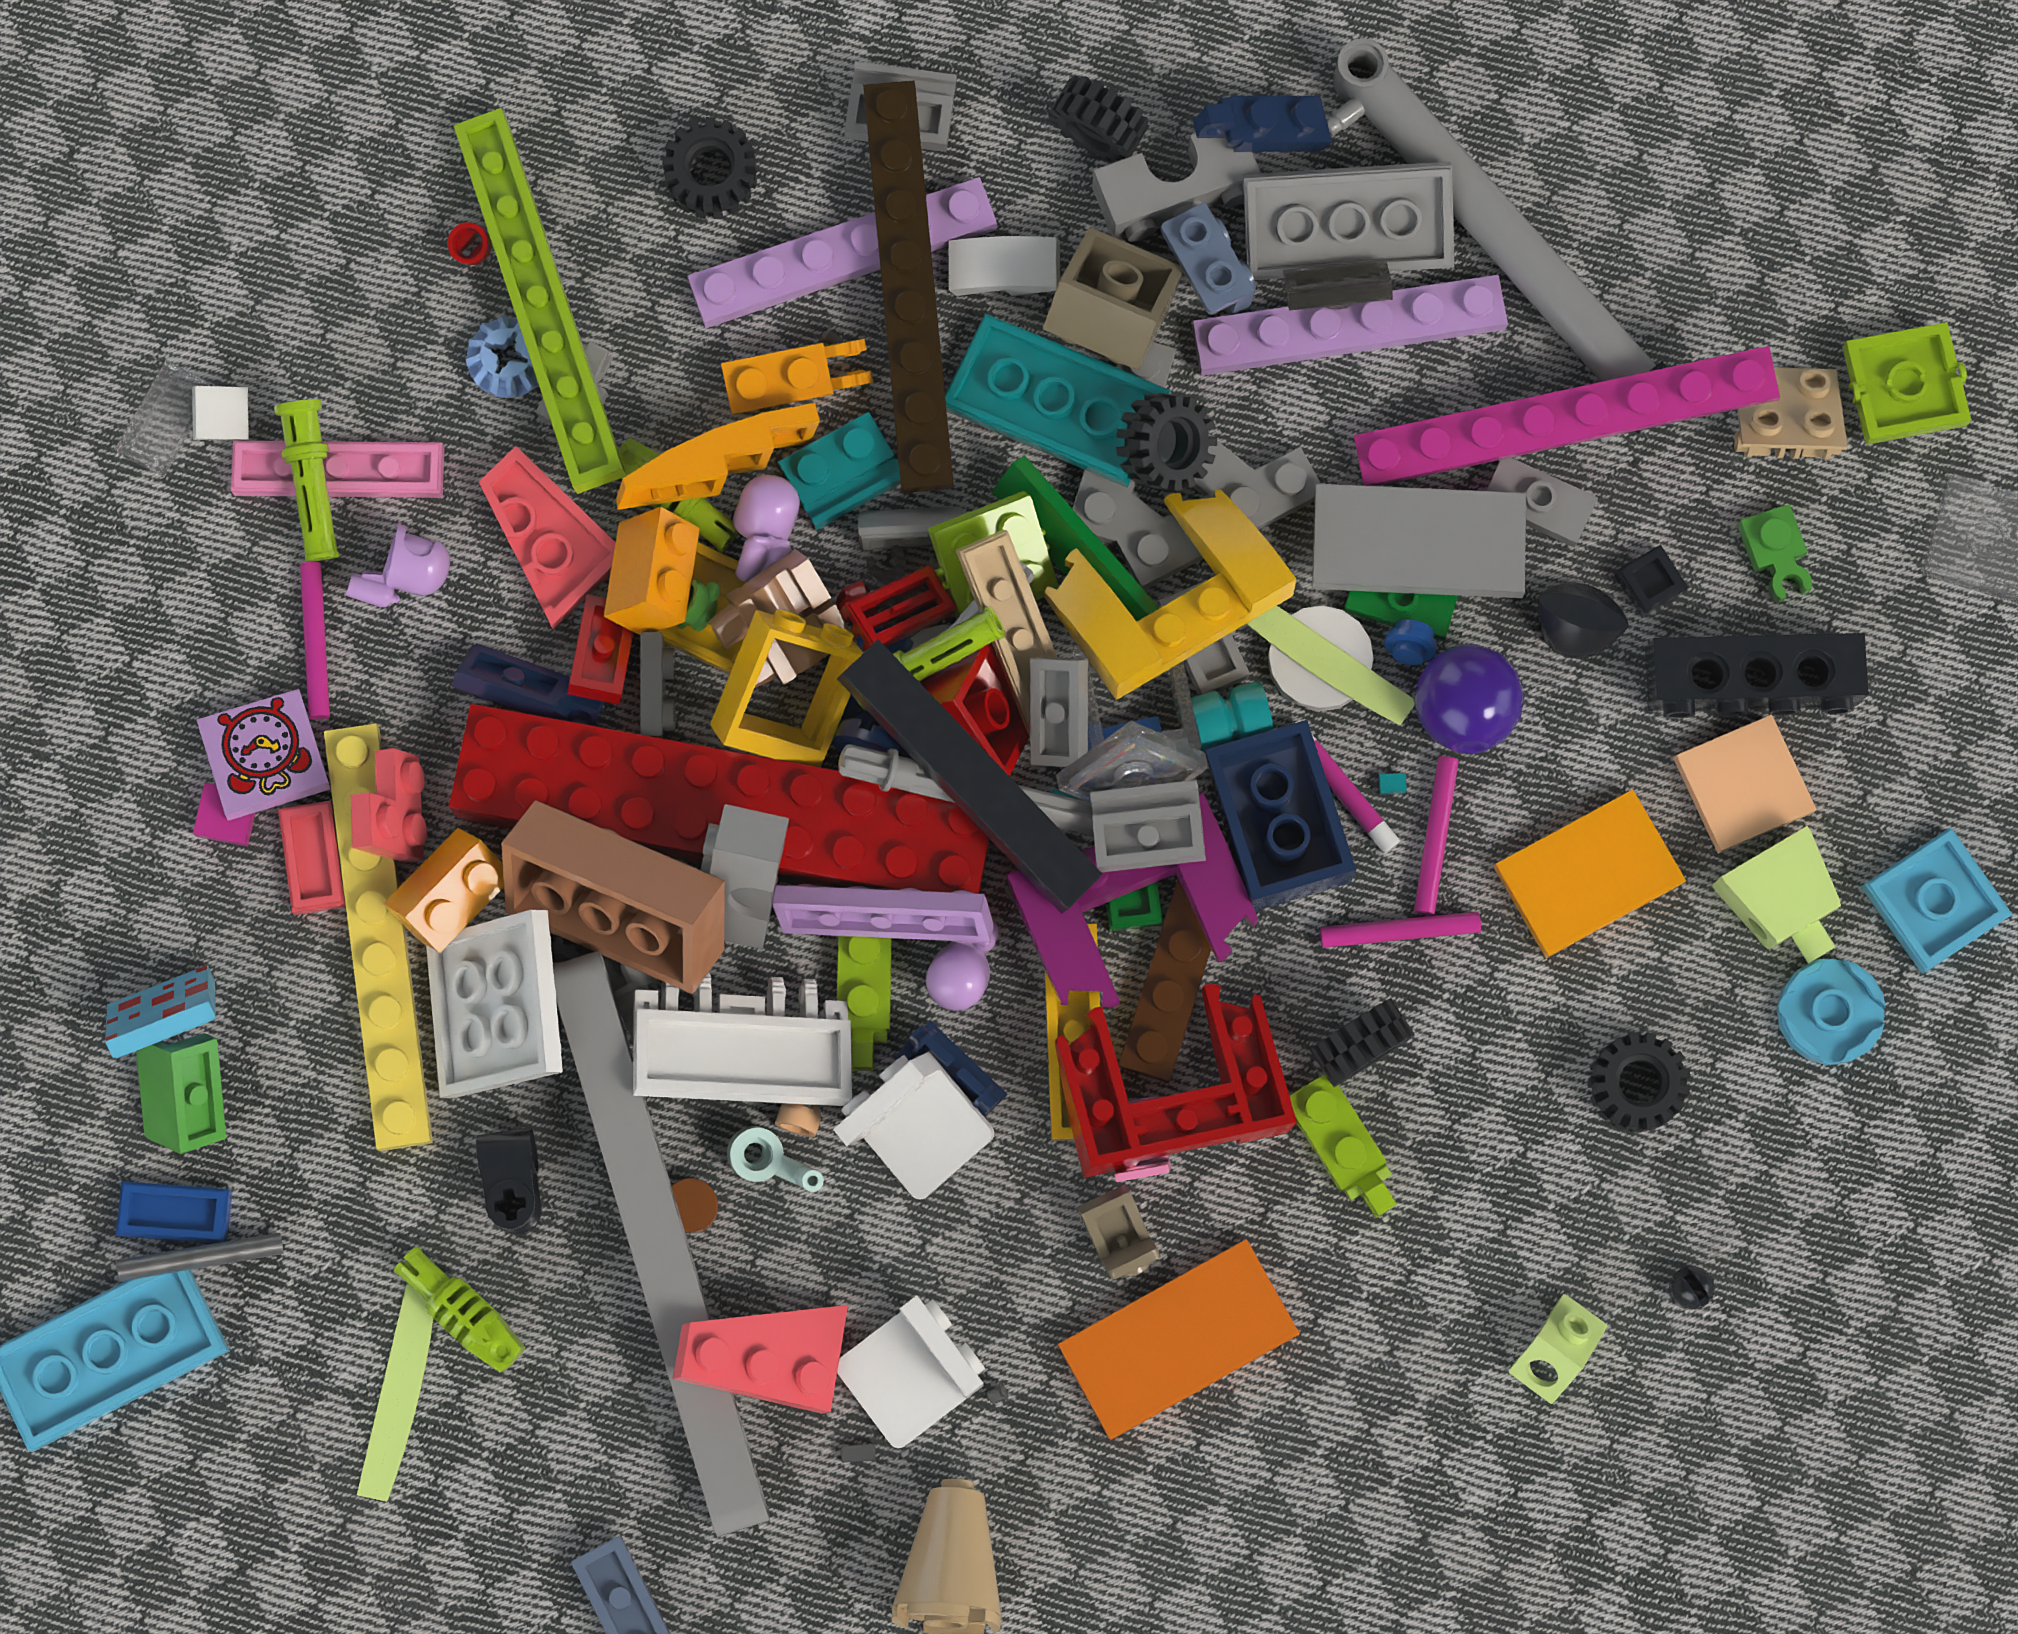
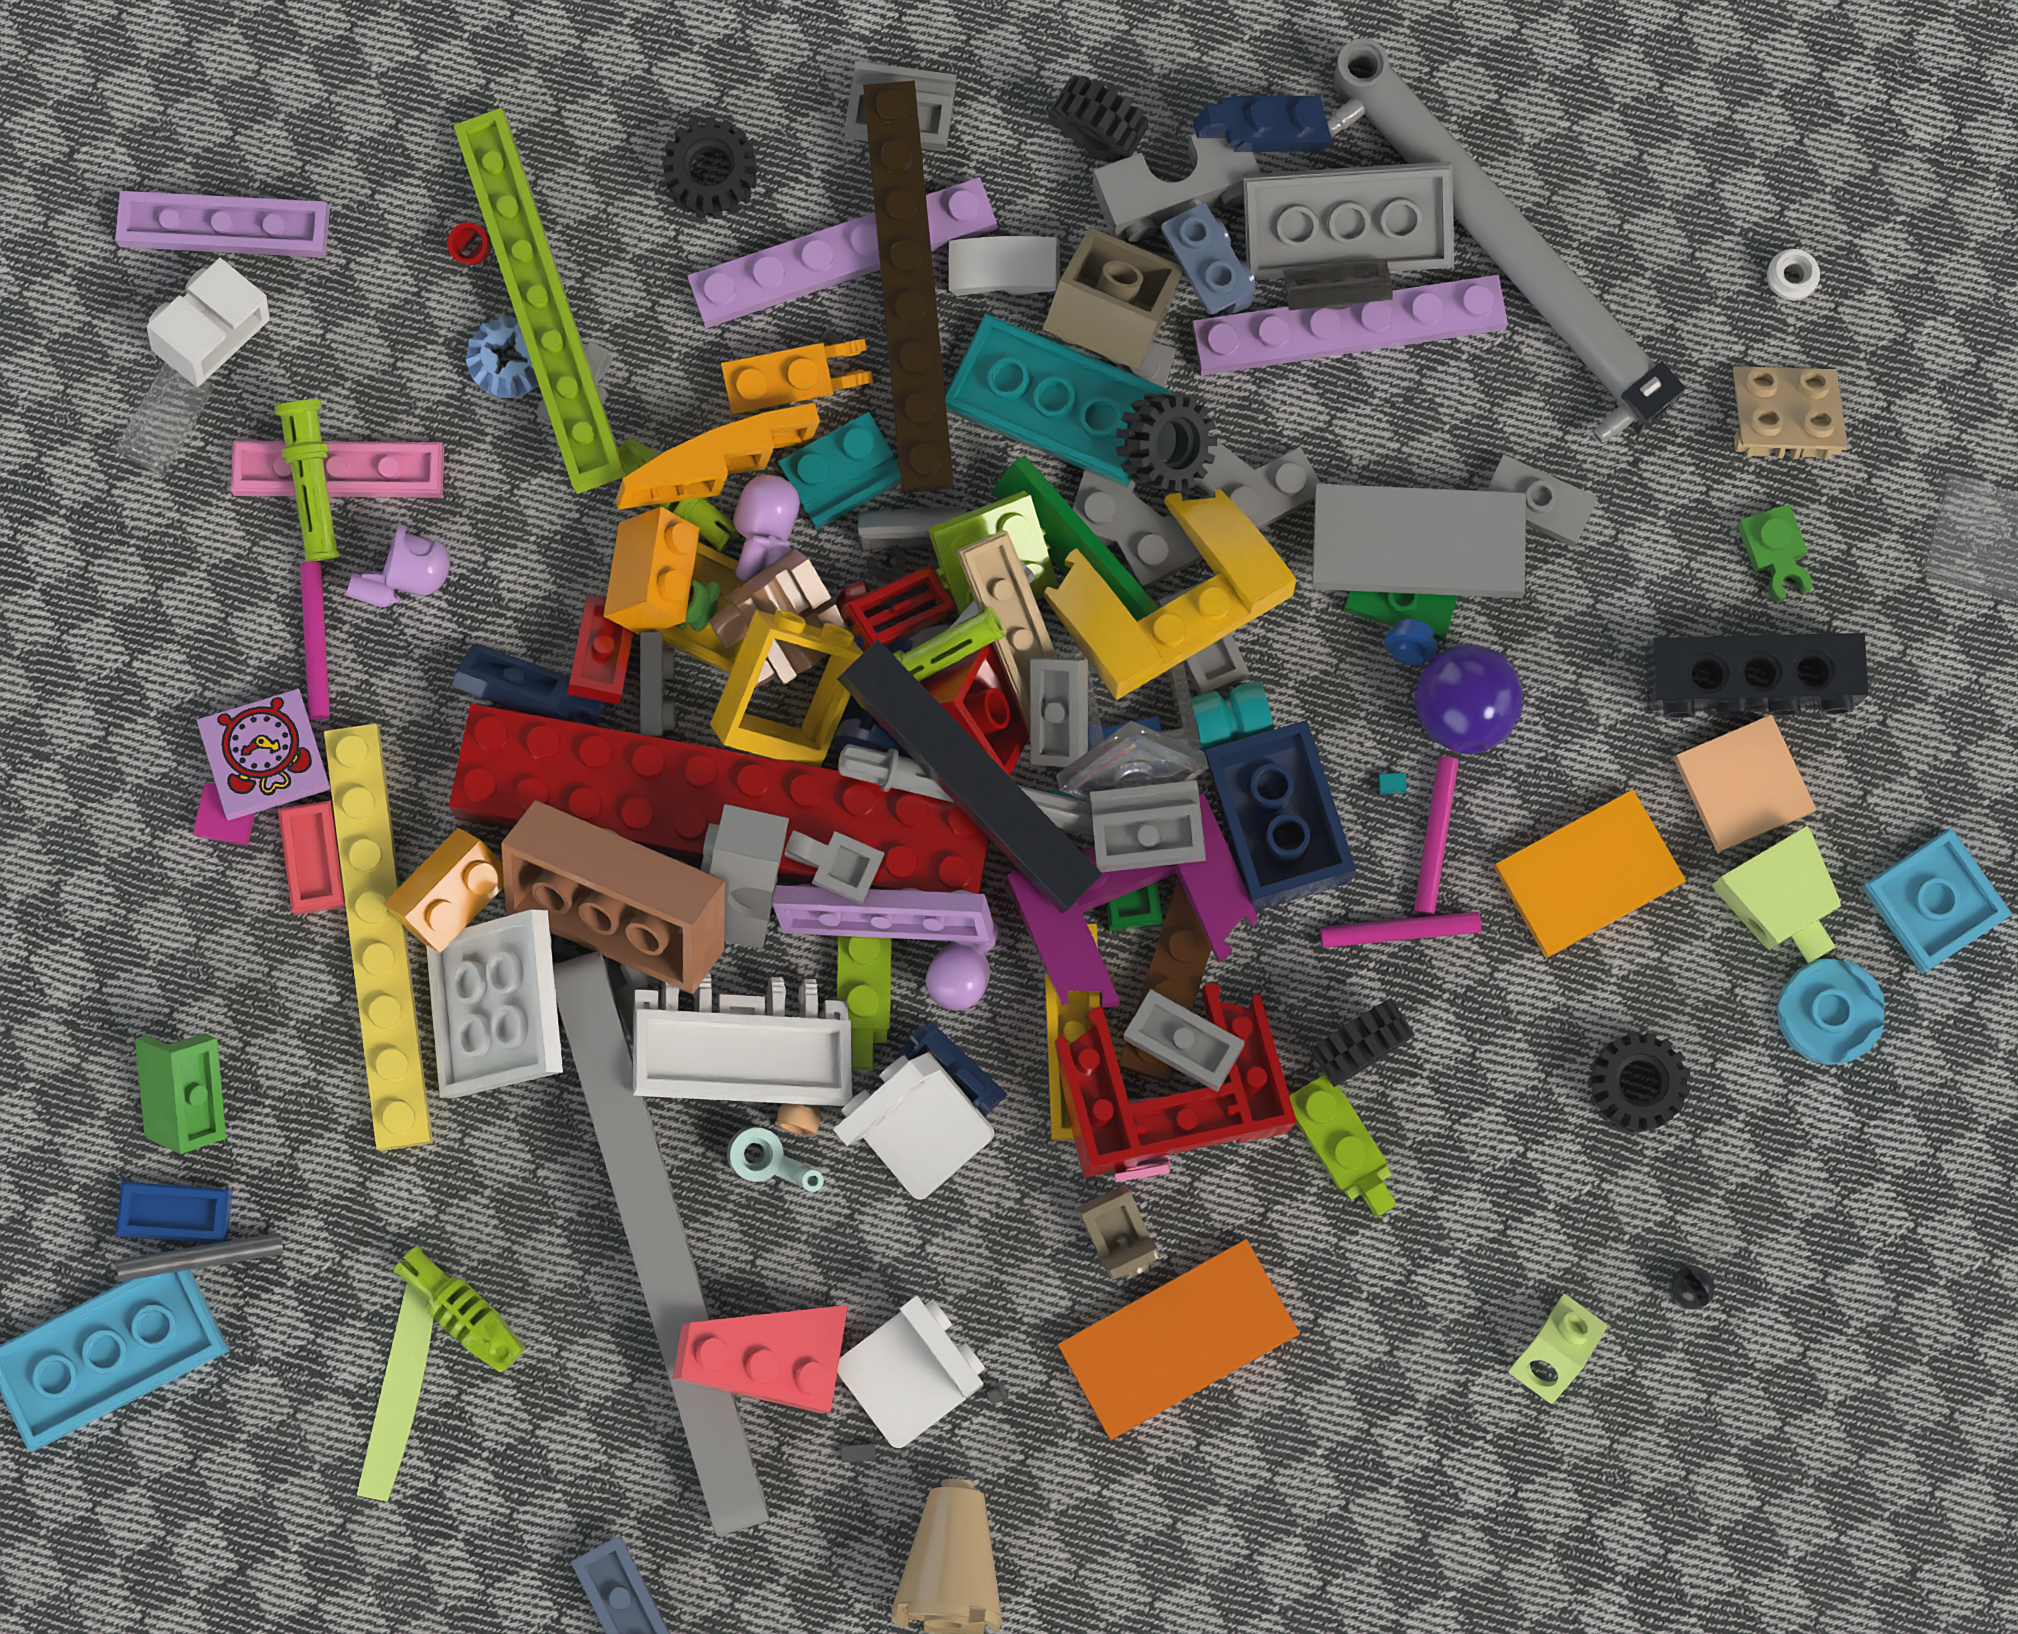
medium azure tile [105,965,216,1059] -> none
white tile [192,386,249,441] -> none
coral plate [350,748,427,863] -> none
black piece [476,1127,542,1235] -> none
coral wing [479,446,616,630] -> none
dark orange tile [672,1178,719,1234] -> none
yellowish green sticker [1247,606,1415,725] -> none
white tile [1267,605,1374,712] -> none
dark pink bar [1295,720,1401,854] -> none
dark pink plate [1354,346,1780,486] -> none
black piece [1538,582,1629,660] -> none
black tile [1614,544,1689,618] -> none
lime plate [1842,322,1972,445] -> none
none -> lavender plate [115,191,330,258]
none -> white piece [146,258,270,388]
none -> light grey plate [784,831,884,905]
none -> light grey plate [1123,989,1245,1092]
none -> white plate [1767,249,1820,301]

